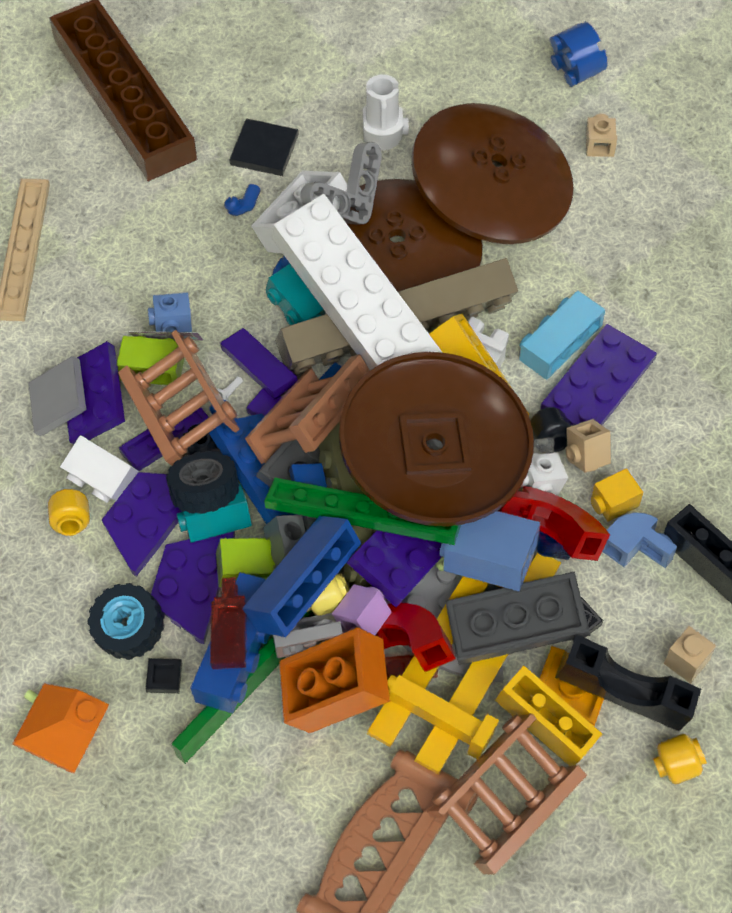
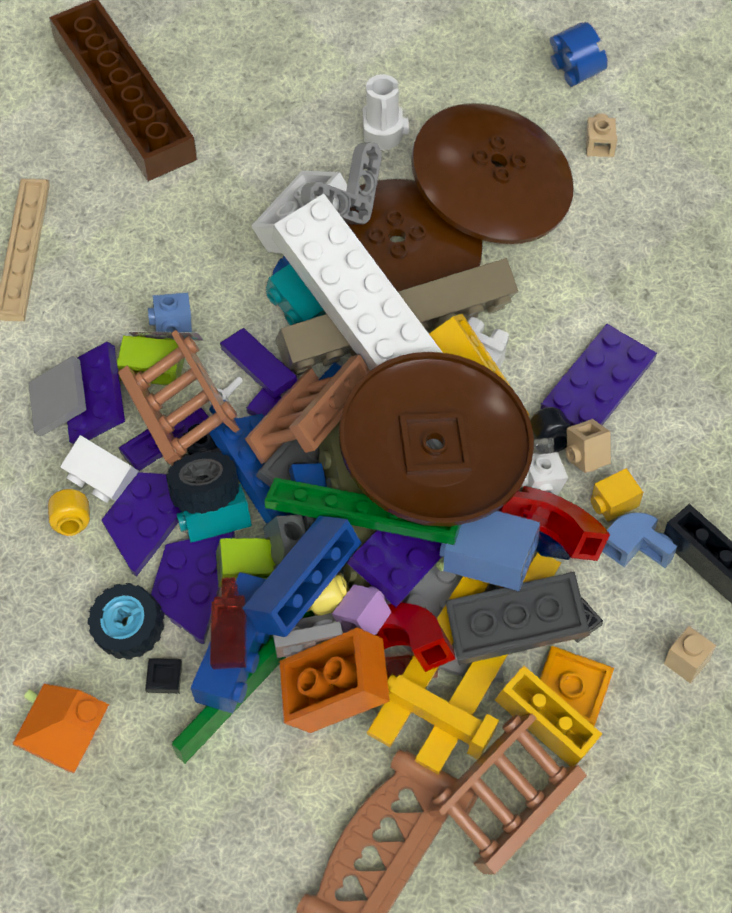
blue arm [224,184,261,216] -> none
black tile [230,119,299,176] -> none
medium azure brick [519,291,606,380] -> none
black arch [555,634,702,731] -> none
yellow head [653,734,707,784] -> none

